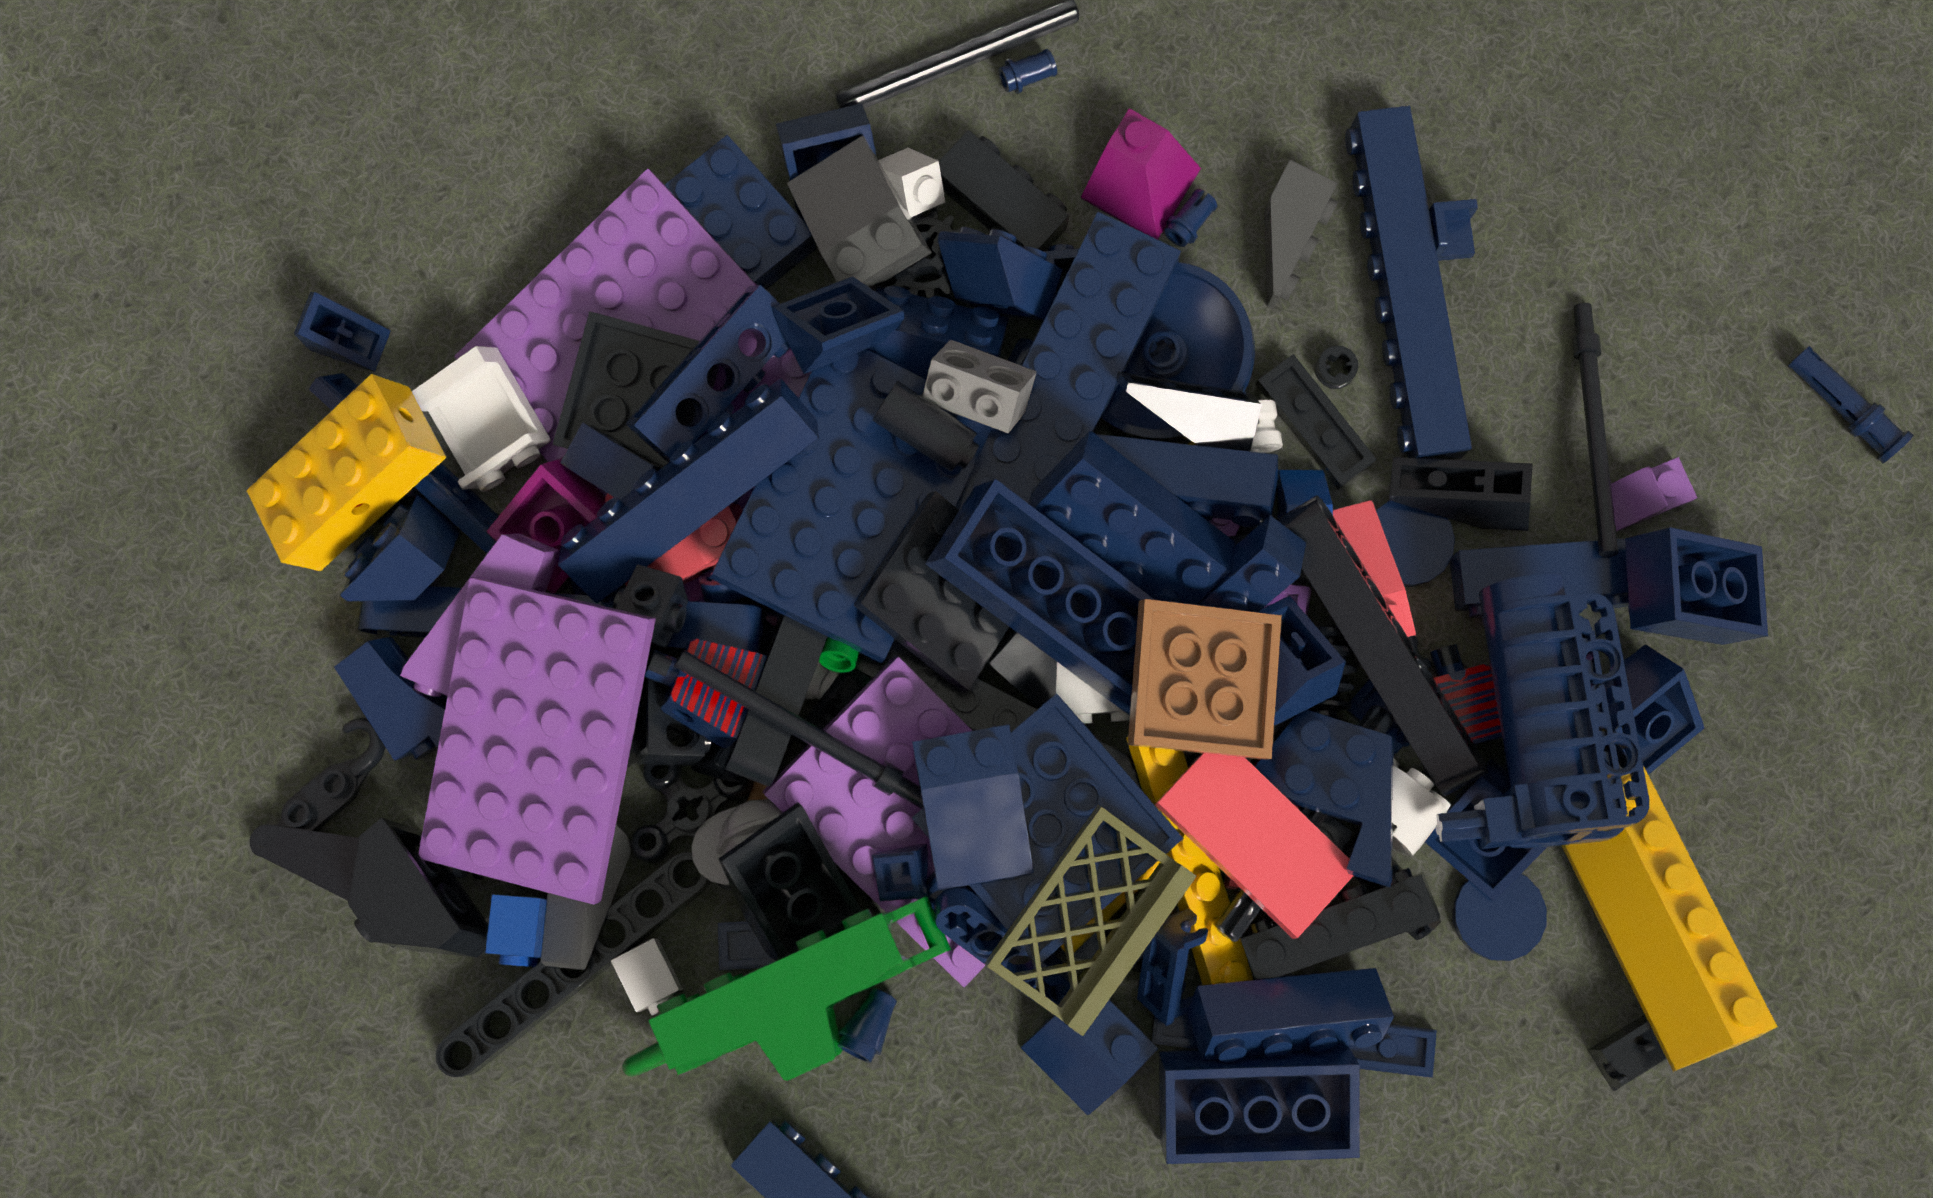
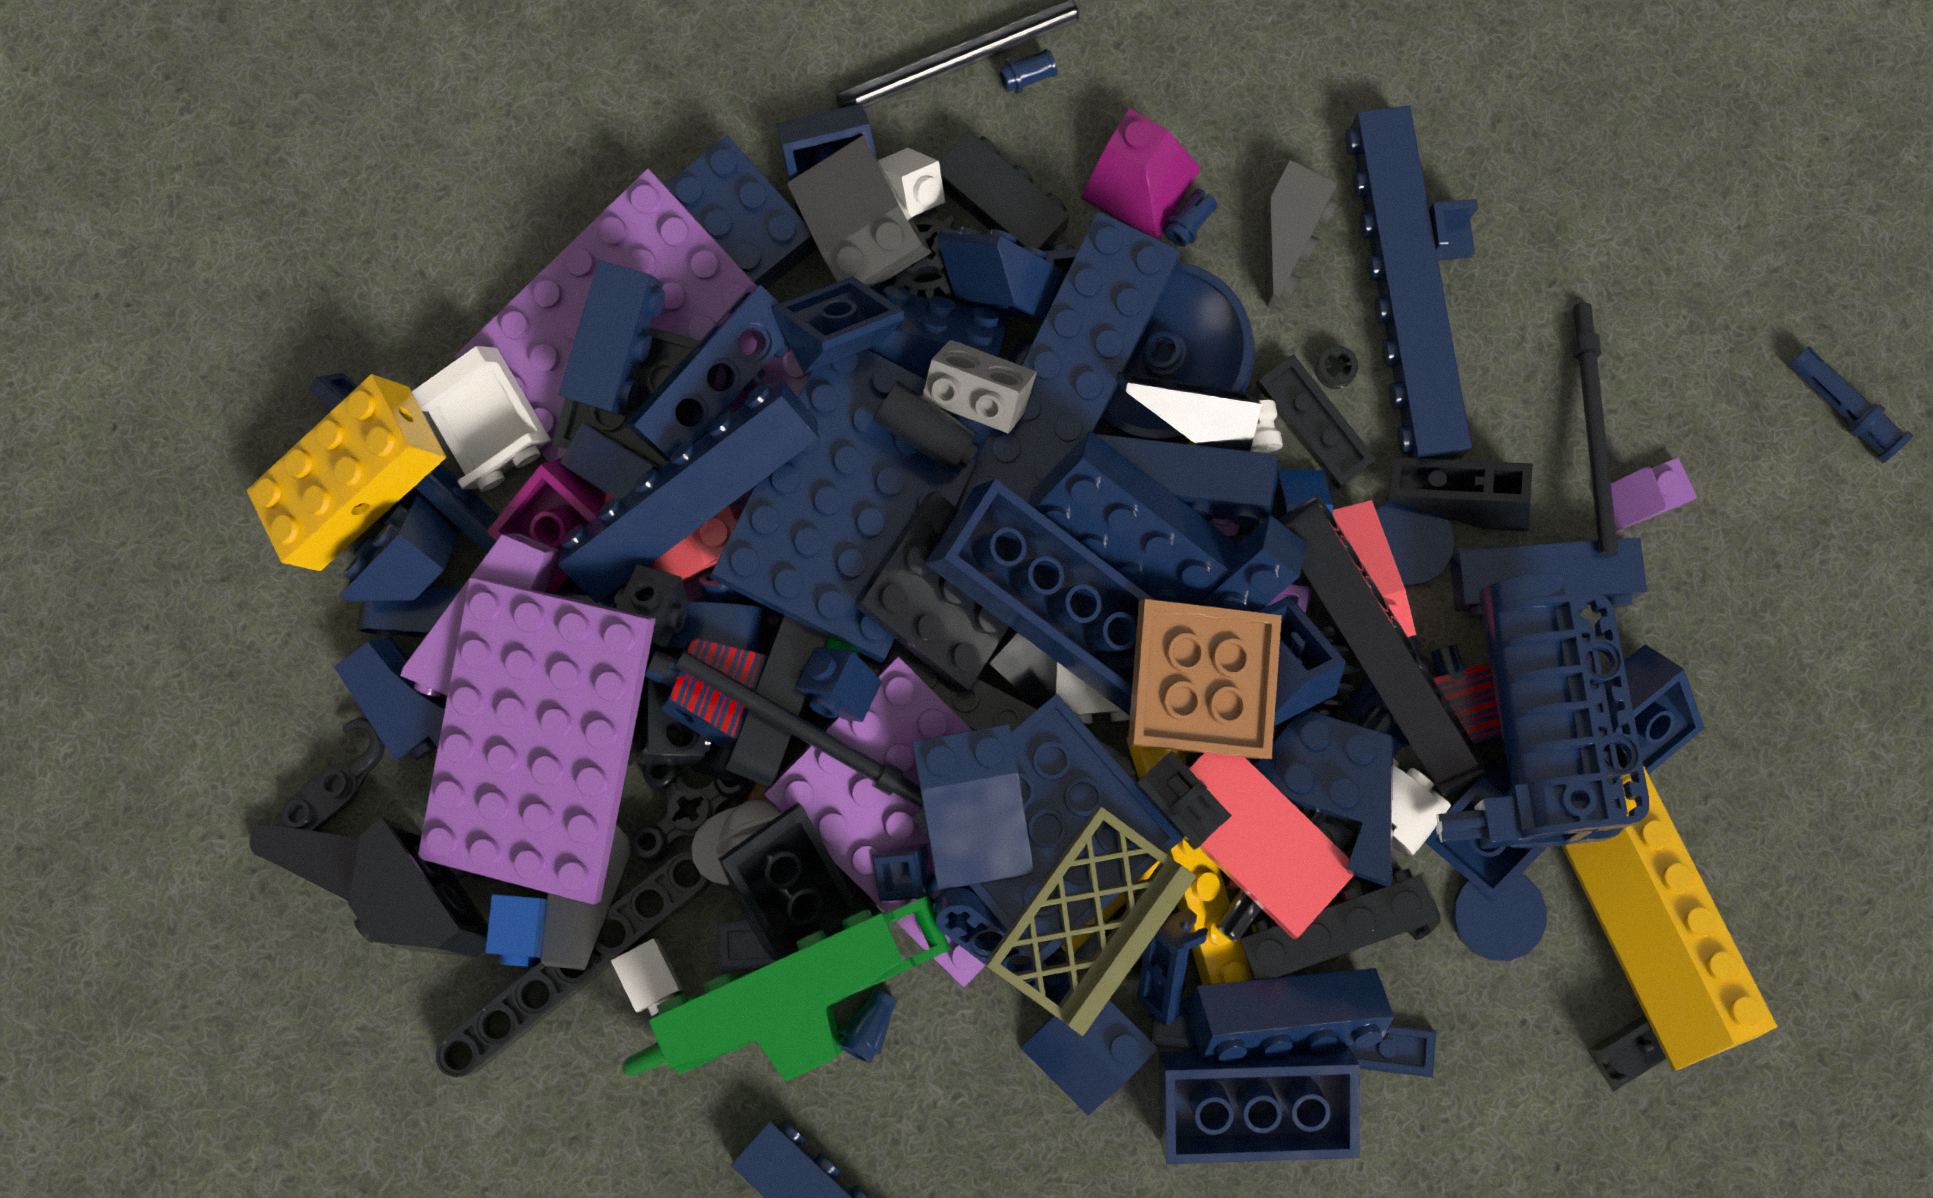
dark blue slope [294,292,391,372] -> none
dark blue brick [1625,527,1768,645] -> none
none -> dark blue brick [558,260,665,416]
none -> dark blue brick [796,647,882,722]
none -> black hips [1134,751,1232,850]

